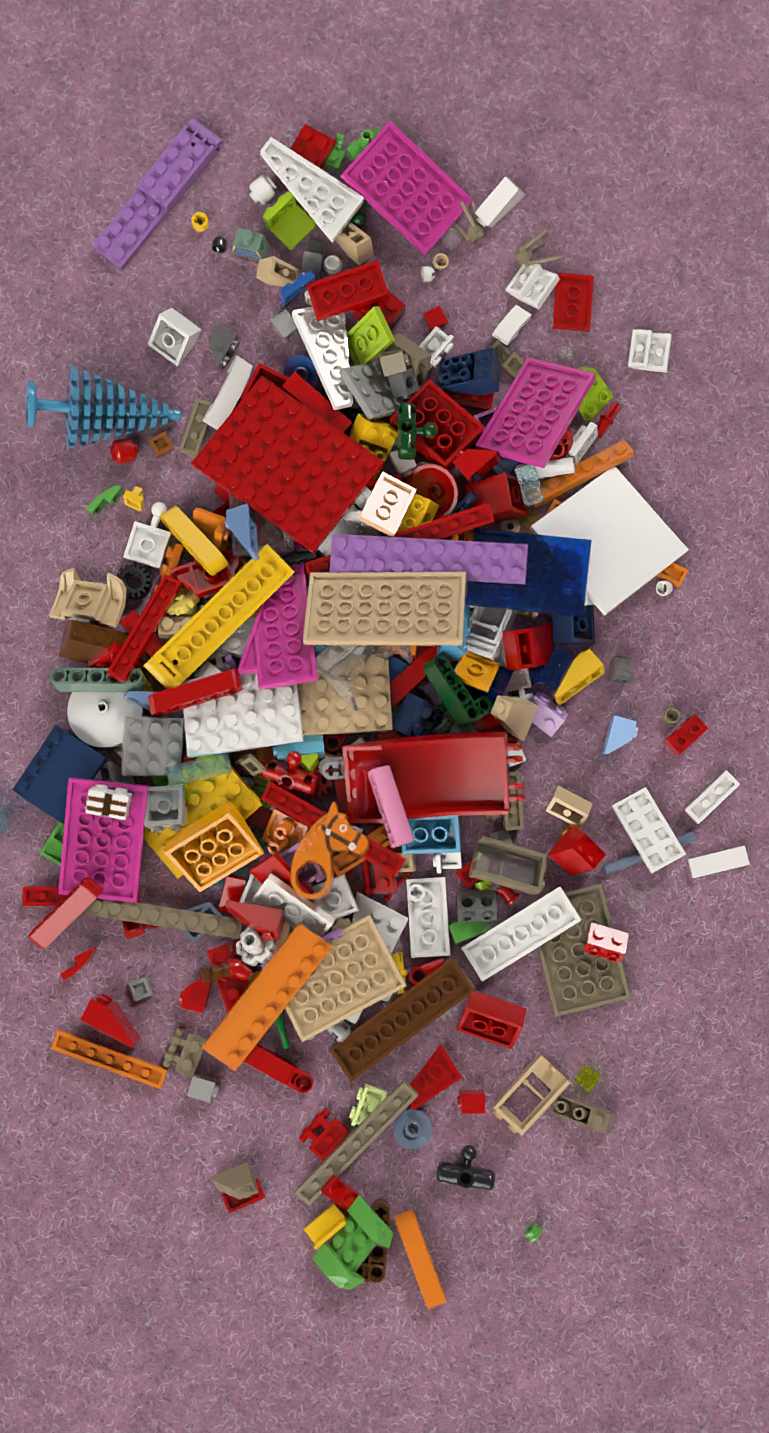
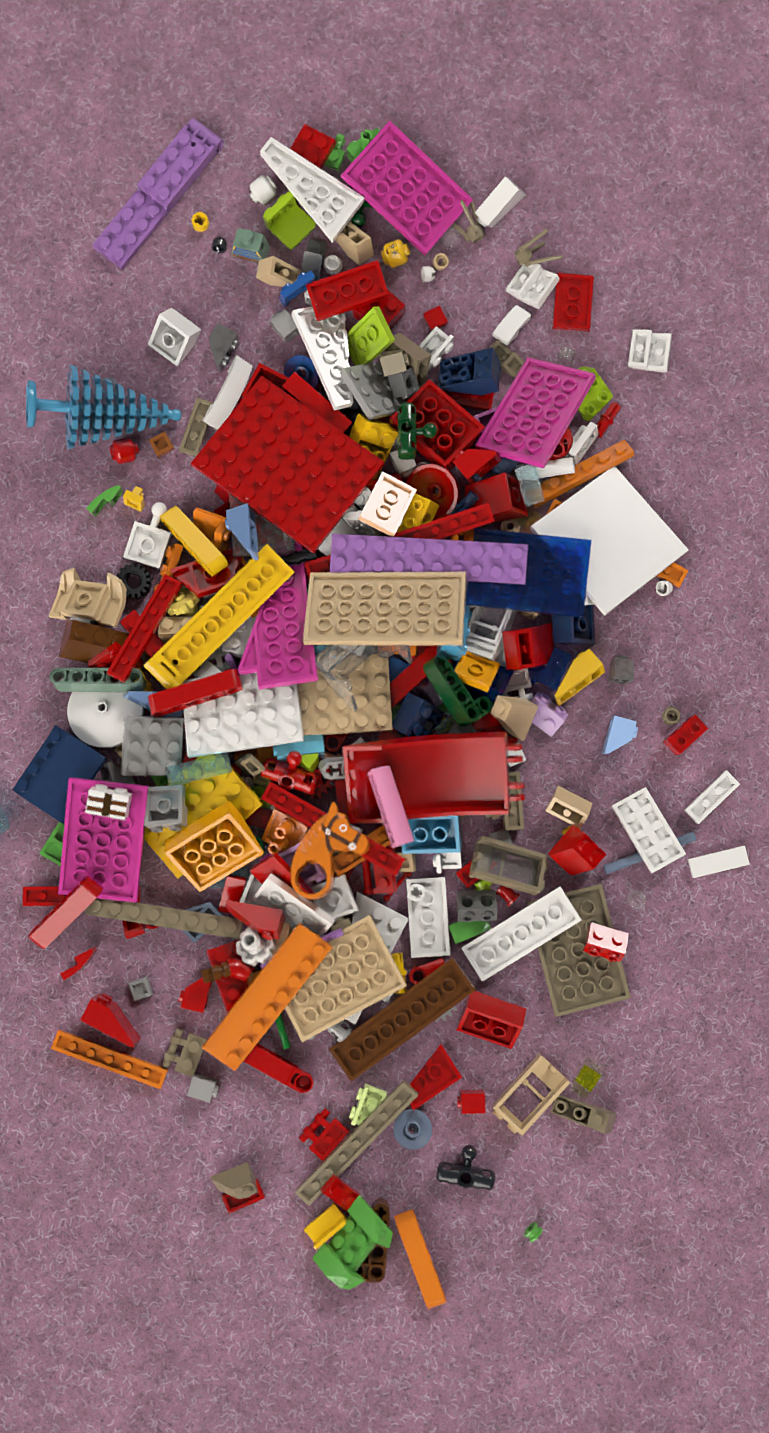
none -> yellow head [381,239,410,268]

